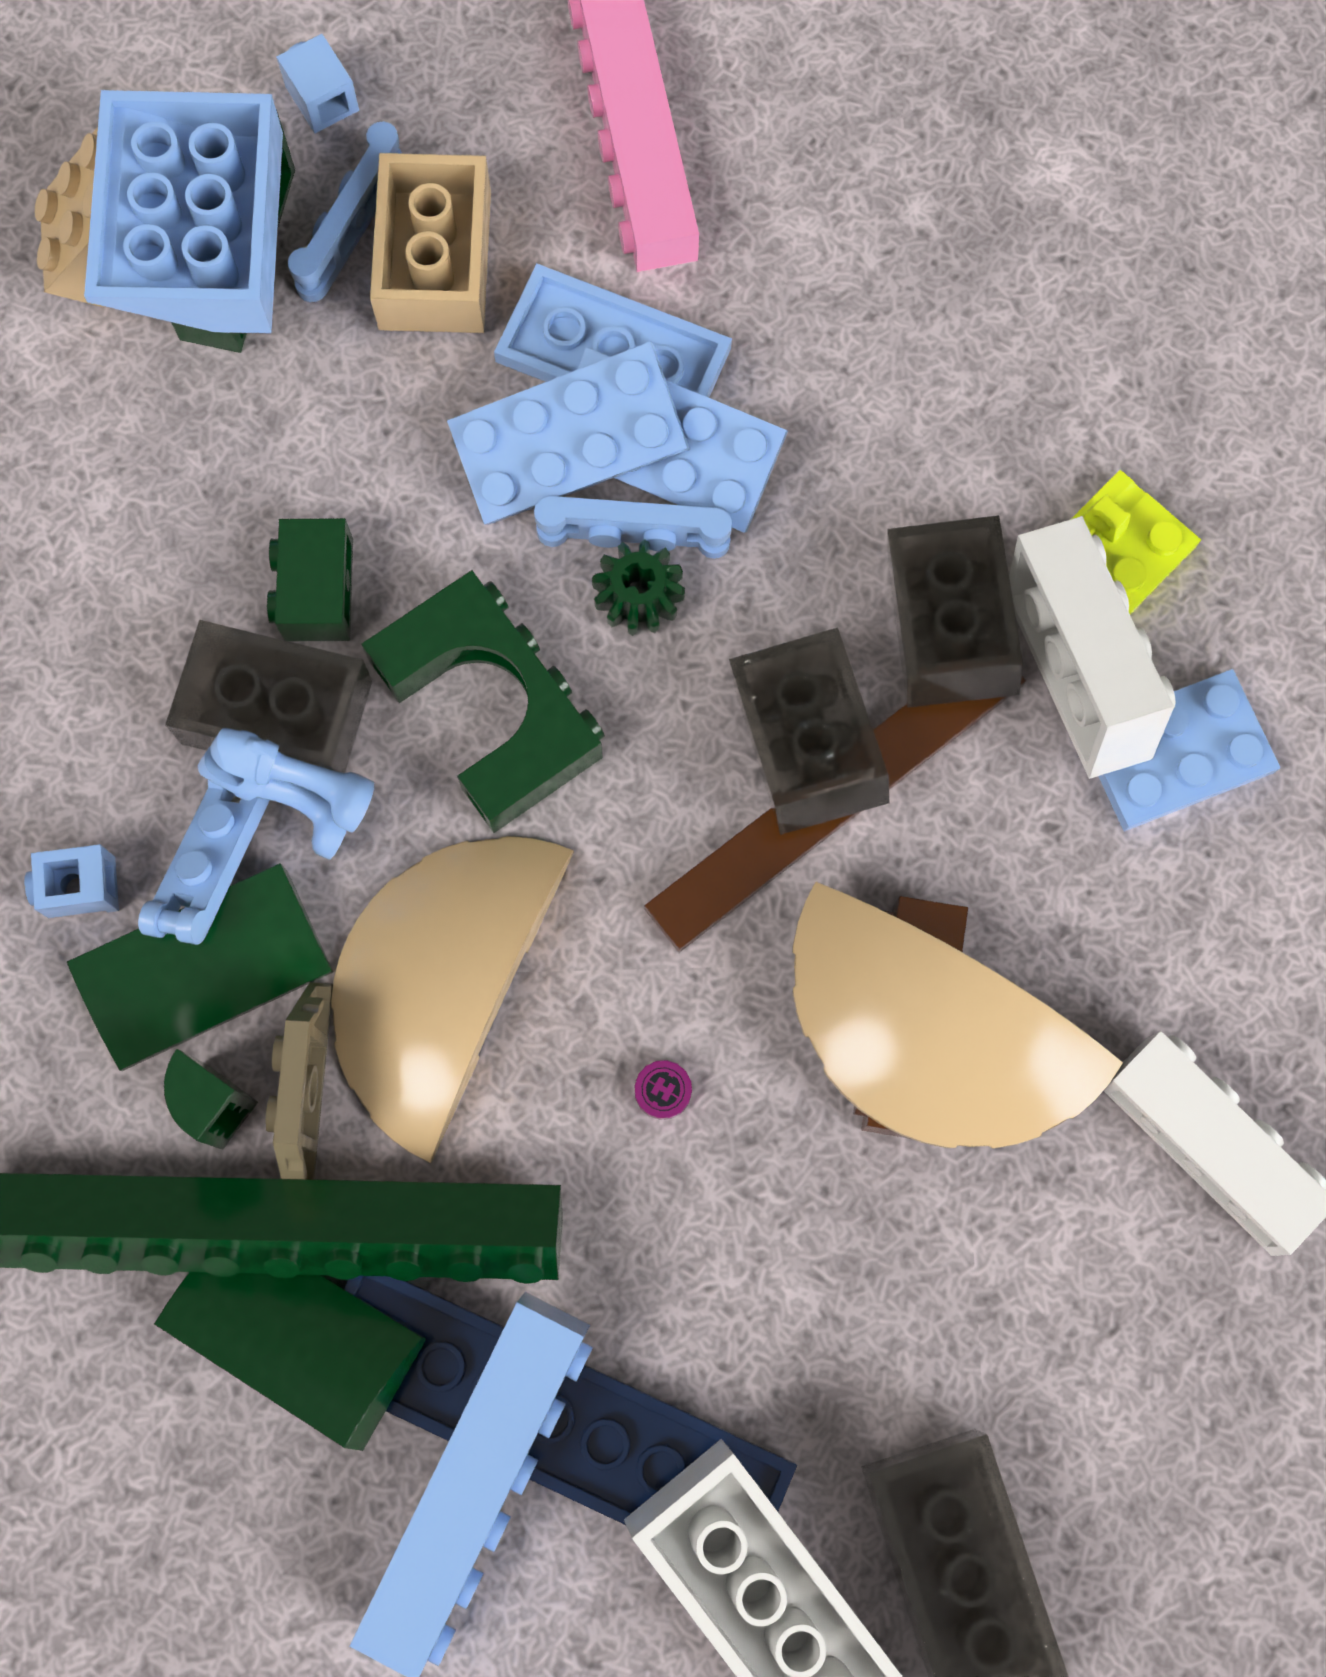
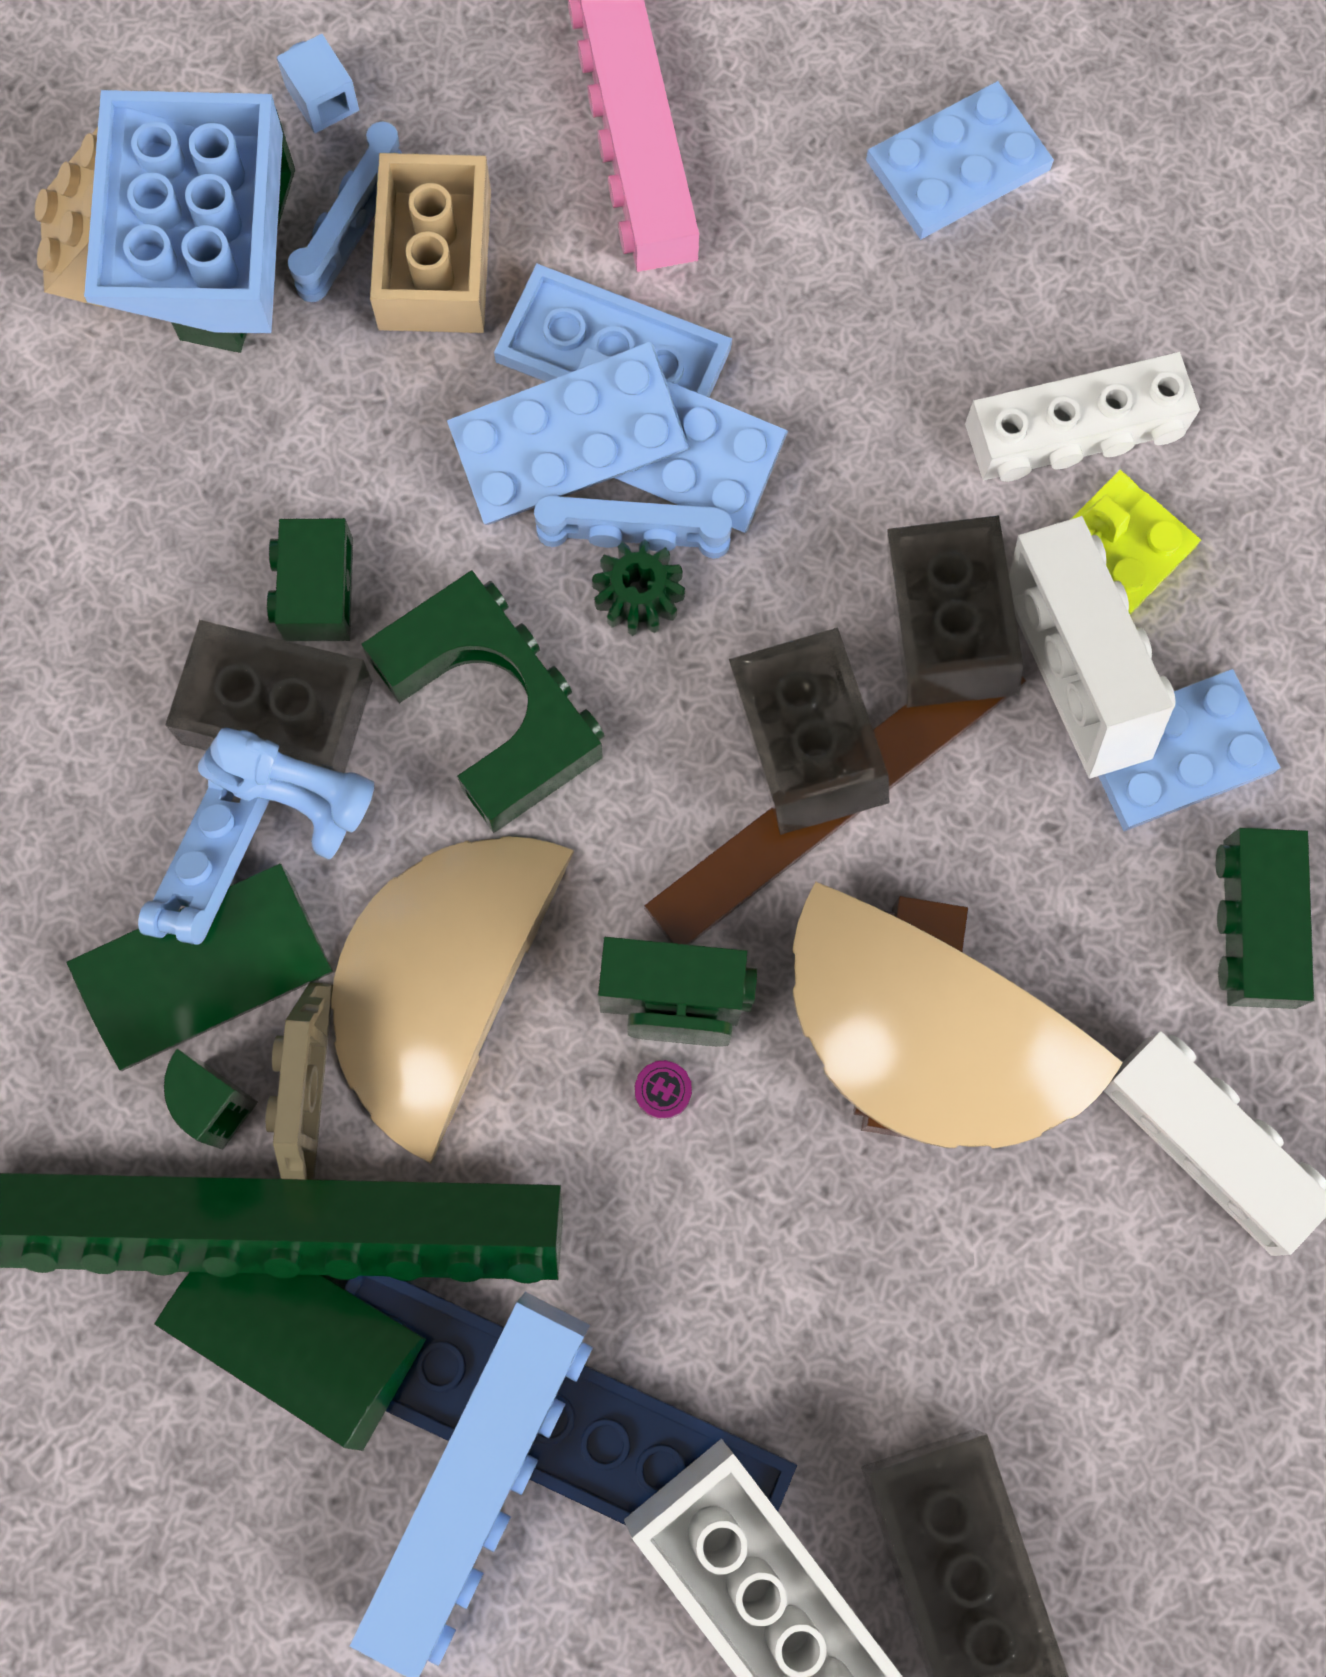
light blue brick [24,844,119,918] -> none
none -> dark green brick [598,937,757,1047]
none -> light blue plate [866,81,1054,240]
none -> white brick [965,352,1200,482]
none -> dark green brick [1215,828,1314,1009]

